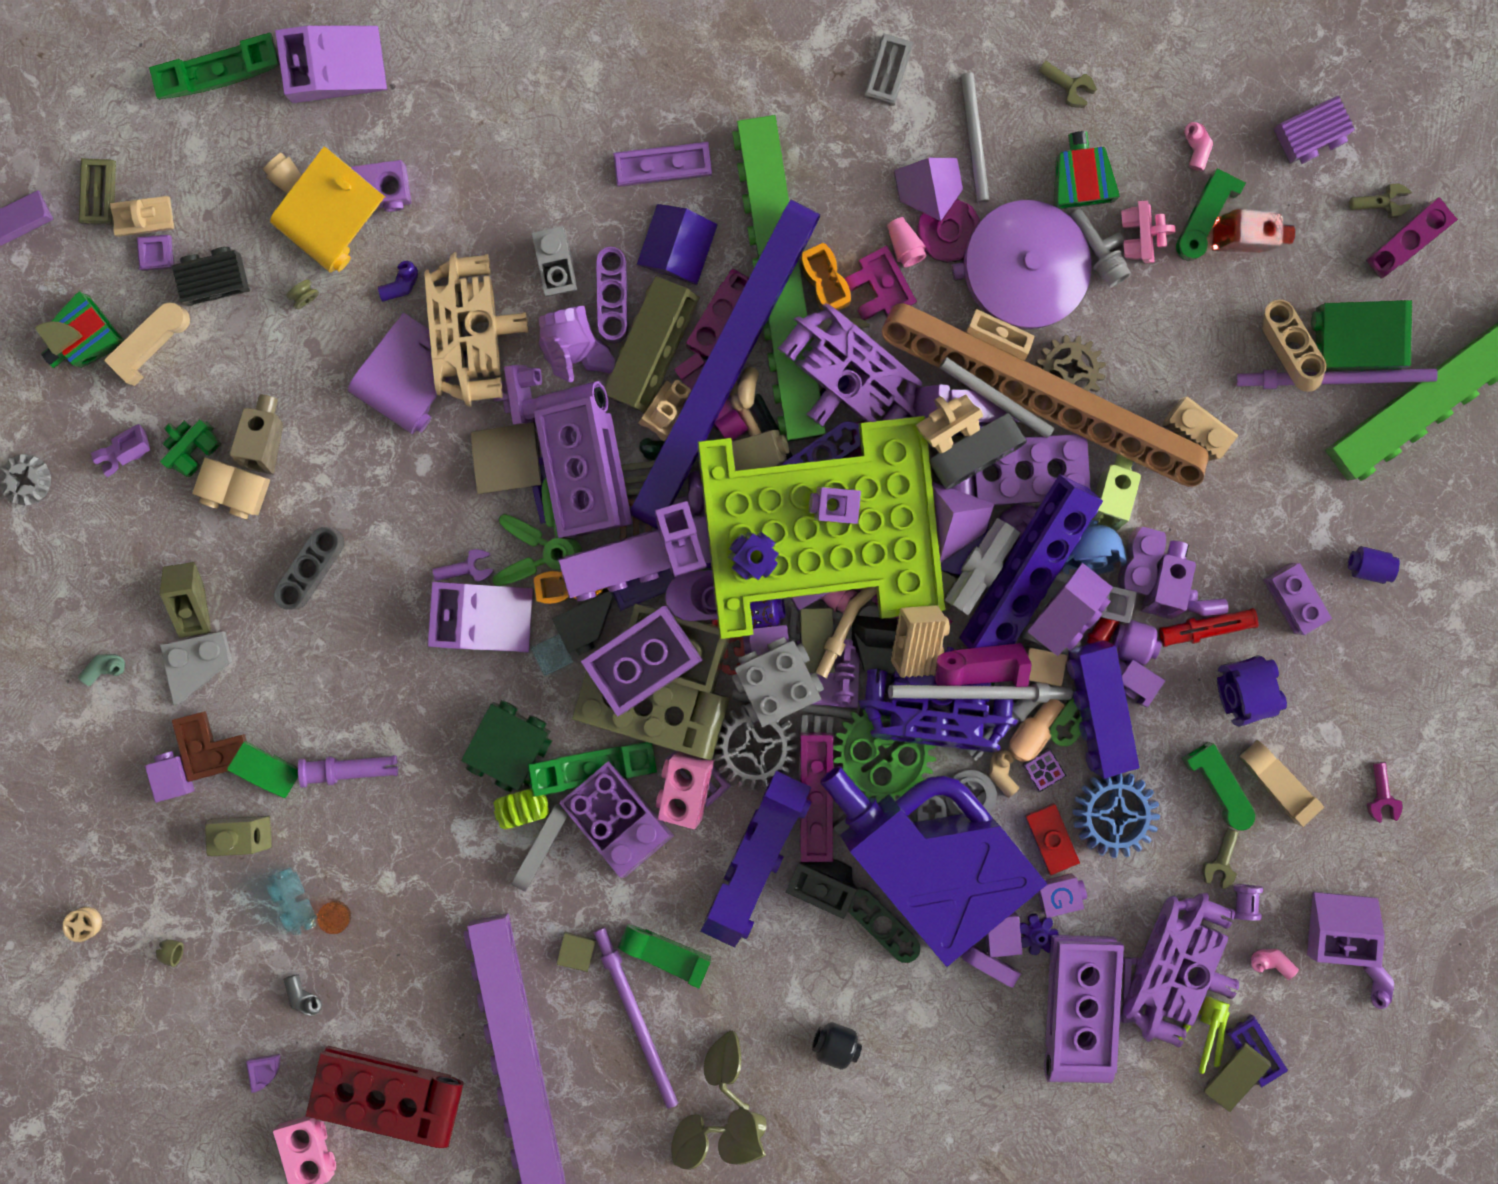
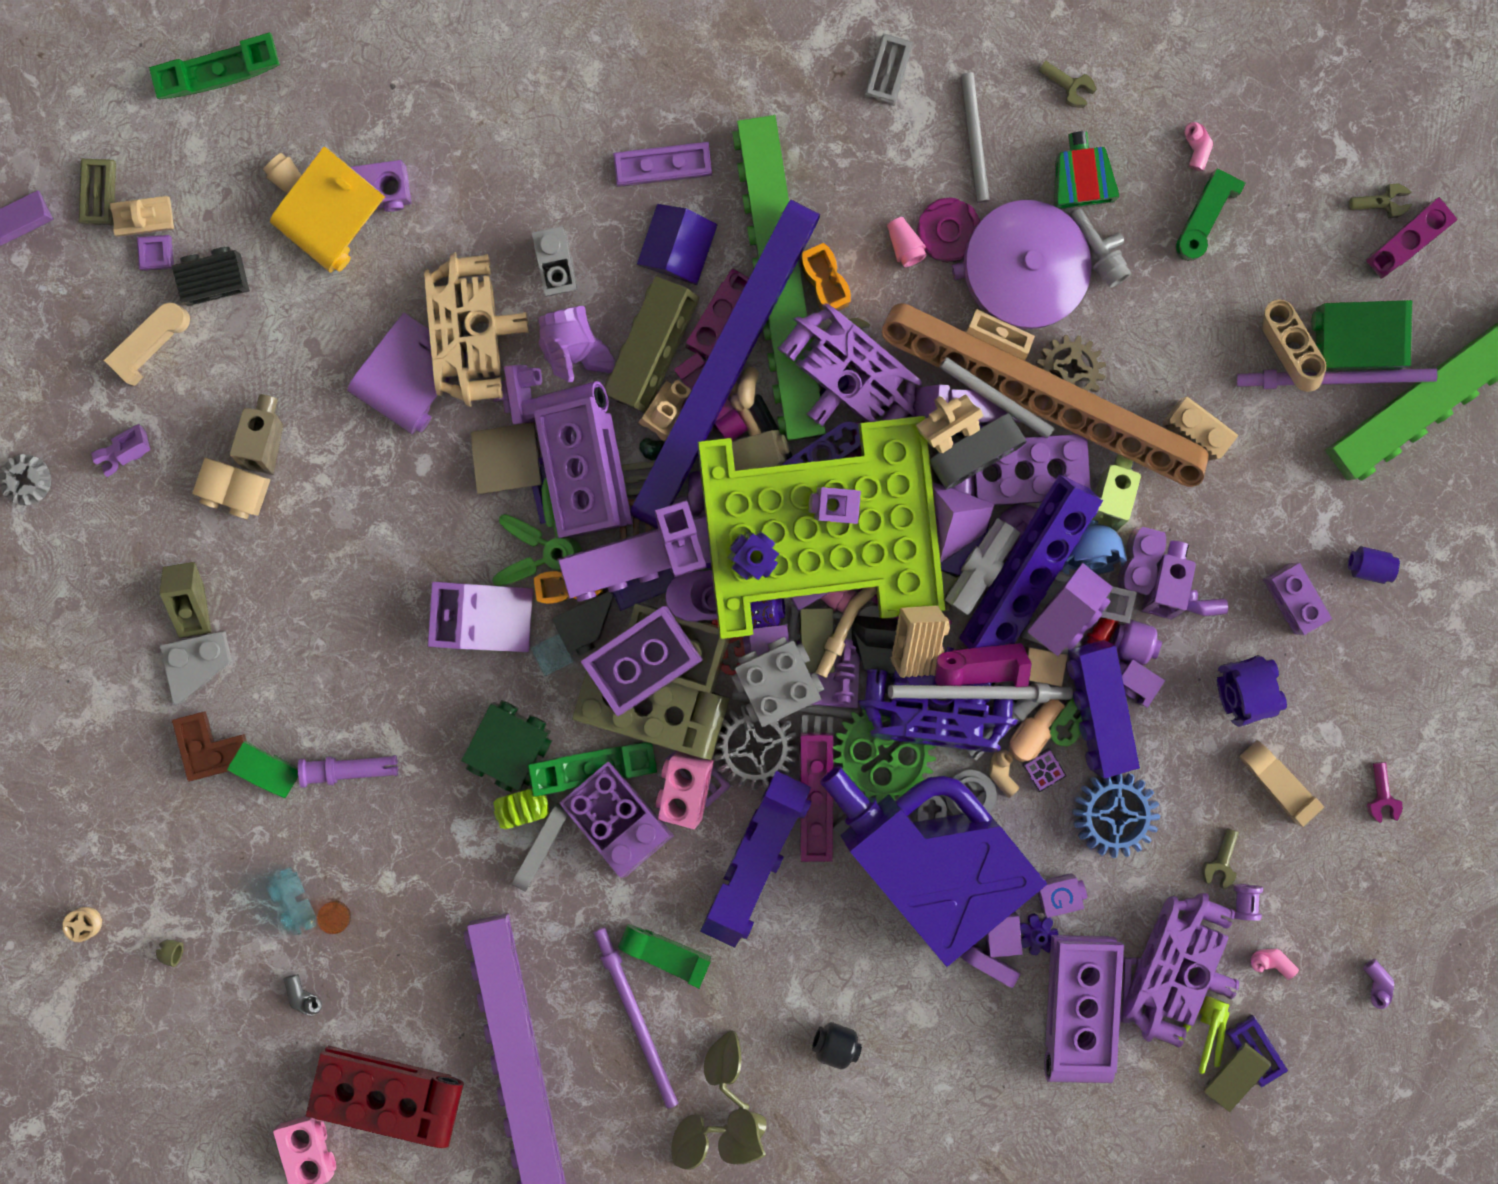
olive tile [34,321,83,355] -> none
green torso [41,291,124,368] -> none
sand green arm [78,654,125,686] -> none
medium lavender brick [145,751,195,803] -> none
green hips [160,419,221,477] -> none
olive torso [205,816,272,856] -> none
medium lavender tile [246,1054,280,1093] -> none
dark grey beam [274,527,344,610] -> none
medium lavender slope [275,26,387,103] -> none
olive bush [286,279,319,310] -> none
dark purple arm [378,261,418,302] -> none
medium lavender bar [433,549,494,581] -> none
olive tile [557,932,596,972] -> none
medium lavender beam [596,246,628,344] -> none
pearl dark grey slope [785,859,857,919] -> none
magenta plate [844,245,917,321] -> none
dark green beam [848,887,920,963] -> none
medium lavender slope [894,158,963,221] -> none
red plate [1025,803,1080,875] -> none
bright pink hips [1121,200,1176,263] -> none
red pin [1159,608,1259,647] -> none
green leg [1181,742,1255,831] -> none
clear red torso [1212,209,1295,253] -> none
medium lavender brick [1274,96,1355,164] -> none
medium lavender slope [1307,892,1385,968] -> none

